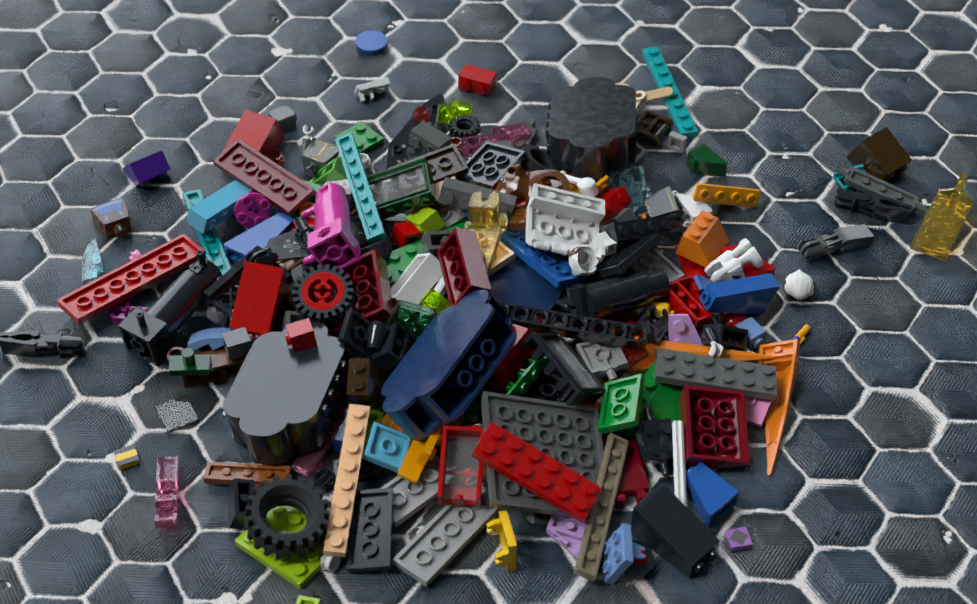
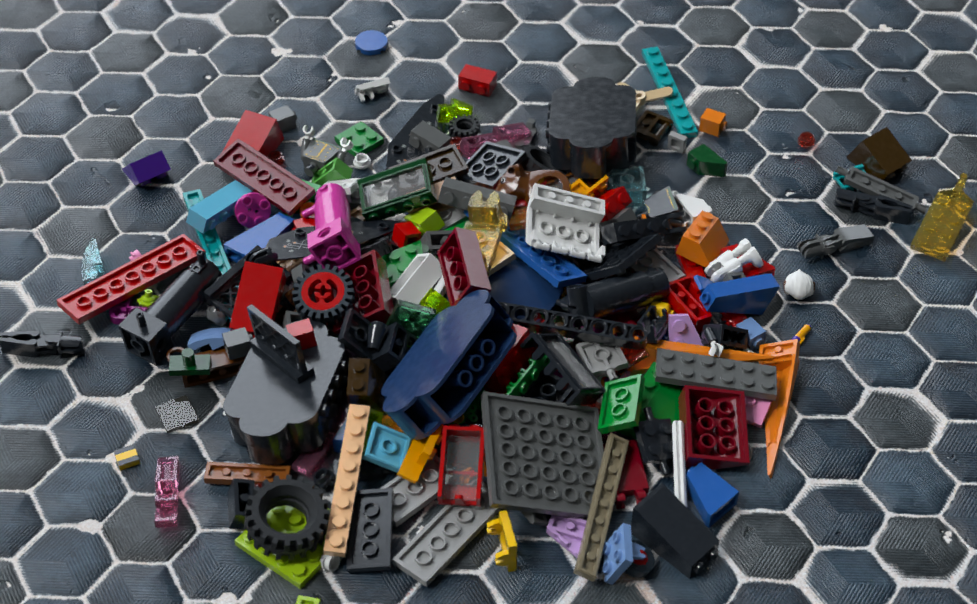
torso [90,197,131,238] -> none
black pin [295,217,314,247] -> none
teal plate [335,132,387,244] -> none
clear red plate [412,106,430,122] -> none
red plate [471,422,602,523] -> none
white piece [550,171,599,197] -> none
white hair [569,245,599,277] -> none
white piece [593,232,617,256] -> none
light orange bracket [692,183,761,207] -> none
medium lavender tile [725,527,753,552] -> none
none -> lime plant [137,289,159,307]
none -> black fence [247,304,315,384]
none -> orange brick [699,108,727,137]
none -> clear red plate [797,132,815,148]

